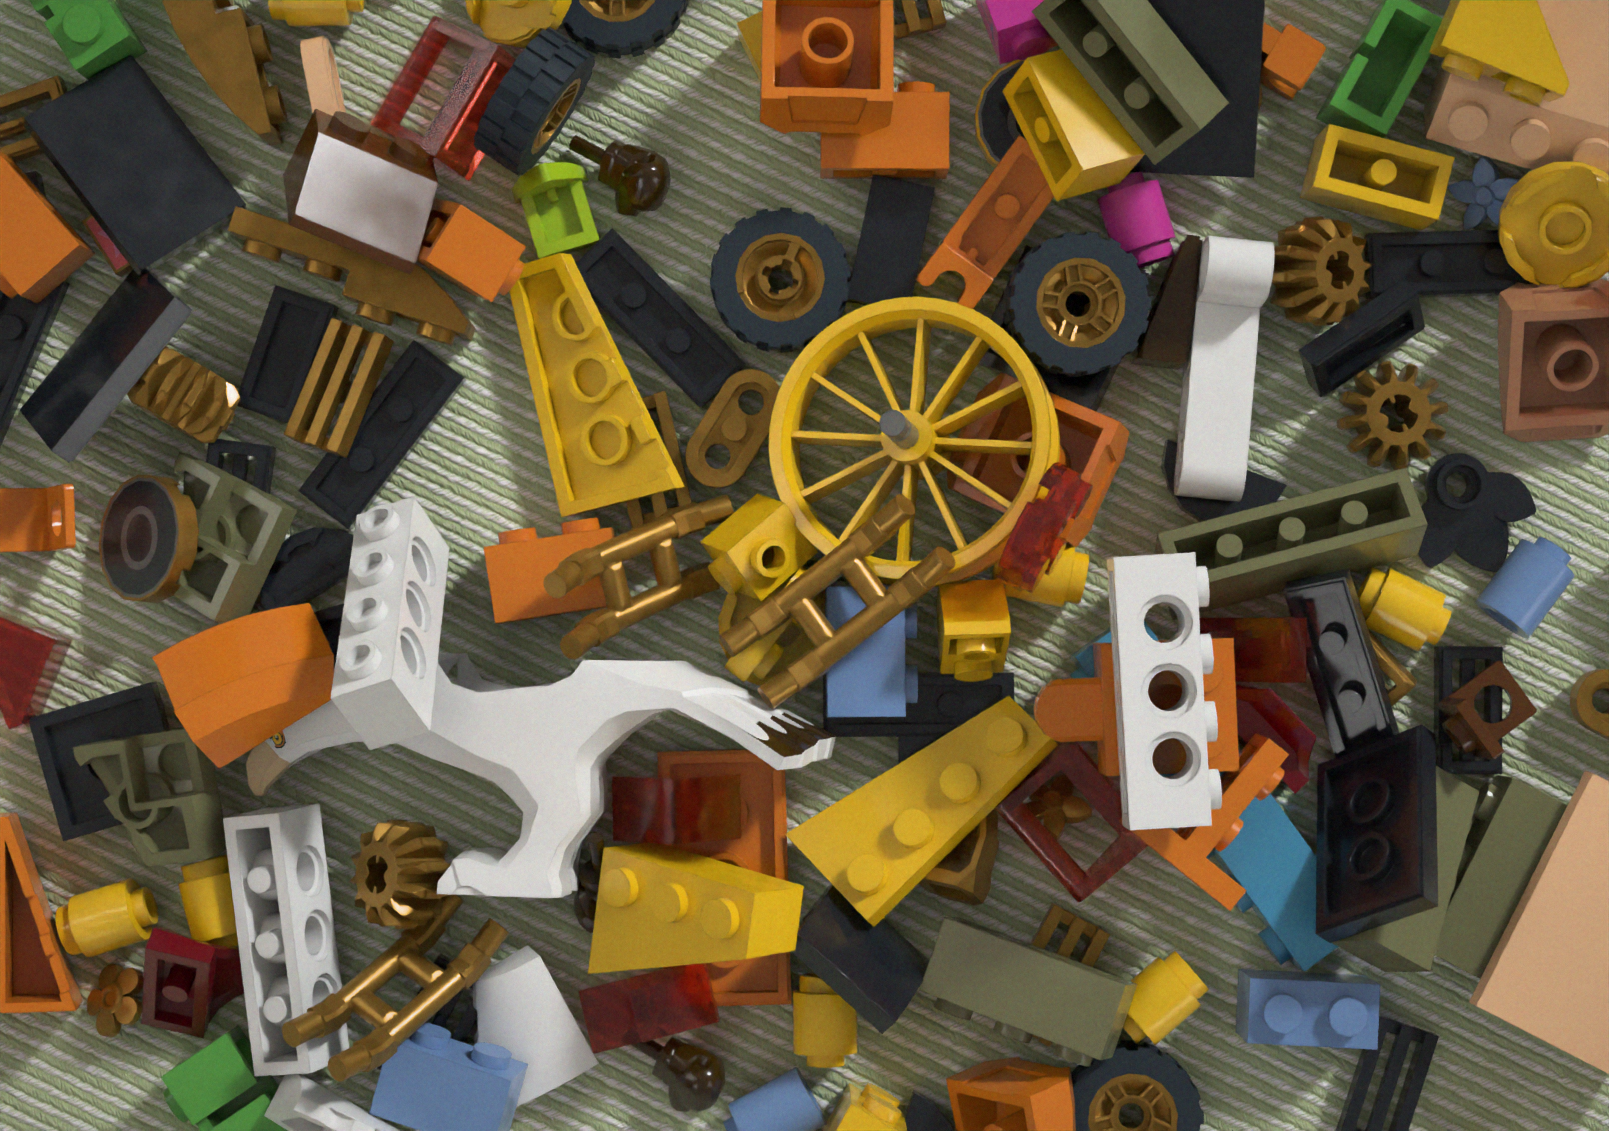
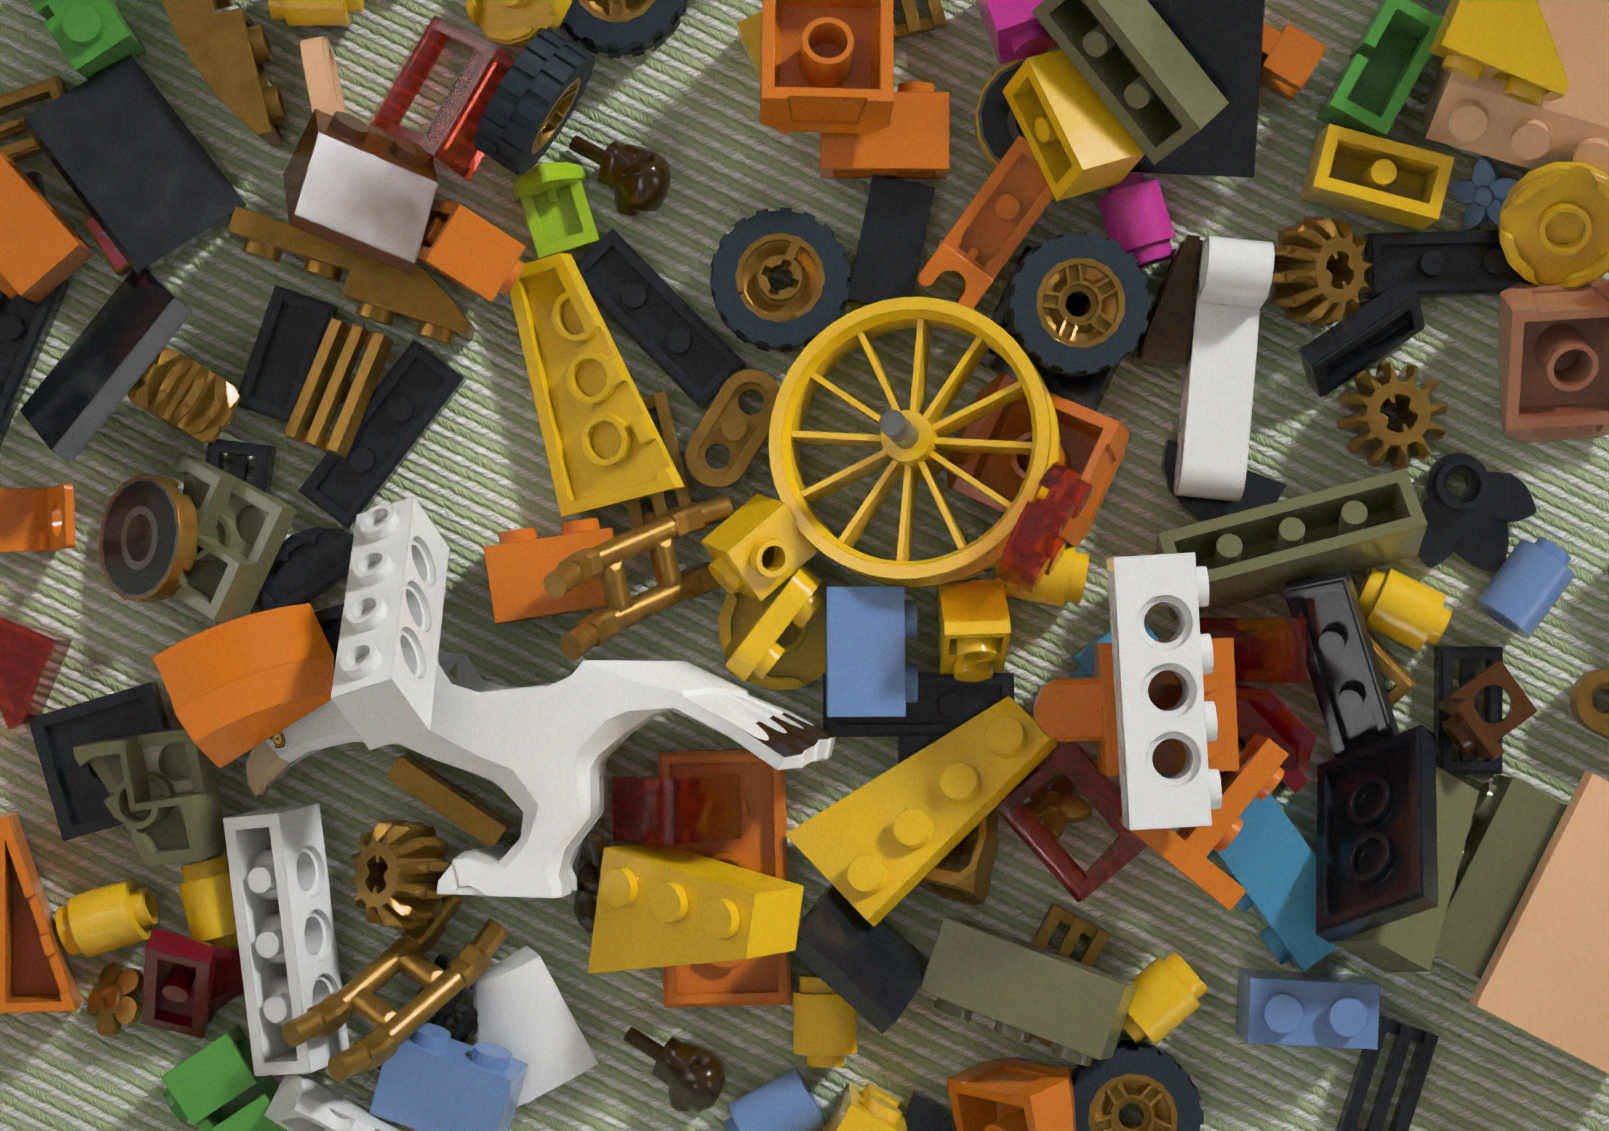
clear red slope [578,963,720,1054] -> none
pearl gold piece [719,494,955,709] -> none
none -> pearl gold tile [387,753,513,847]

